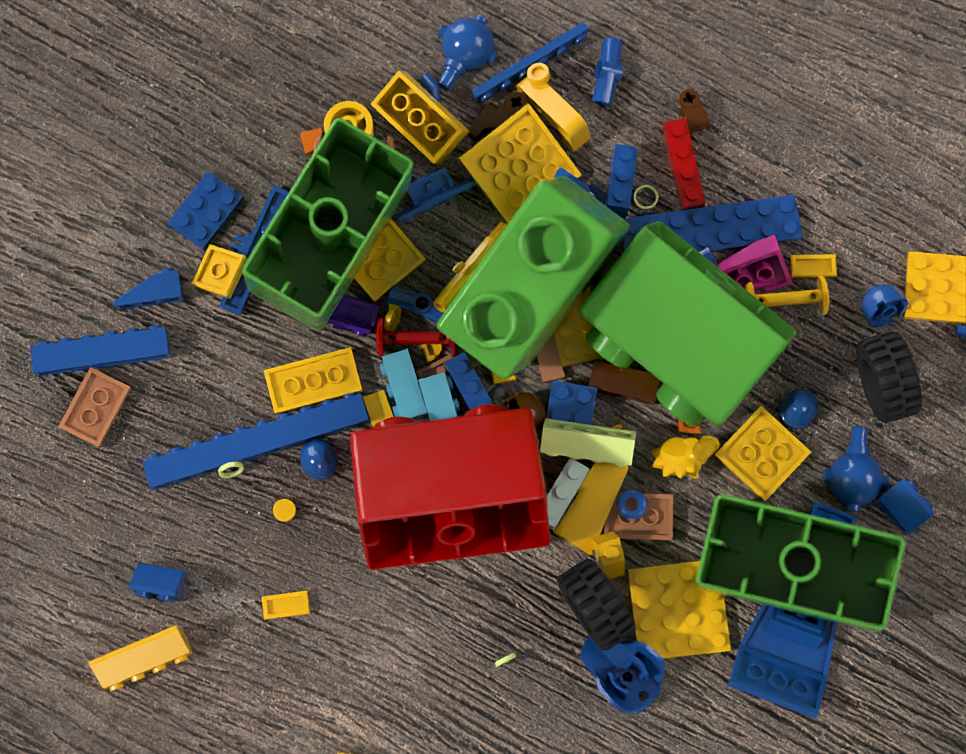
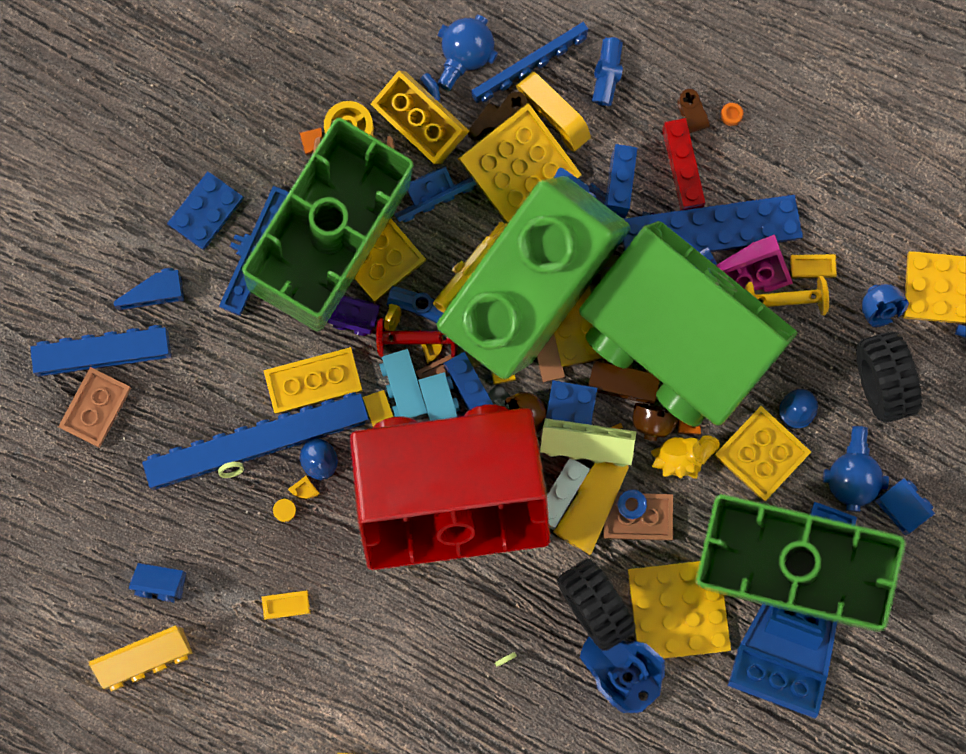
yellow tile [192,244,248,299] -> none
yellow tile [527,63,550,86] -> none
yellow slope [591,531,625,580] -> none
yellowish green piece [633,185,658,210] -> none
none -> yellow tile [288,476,320,499]
none -> reddish brown cylinder [633,403,678,441]
none -> orange tile [721,103,743,126]

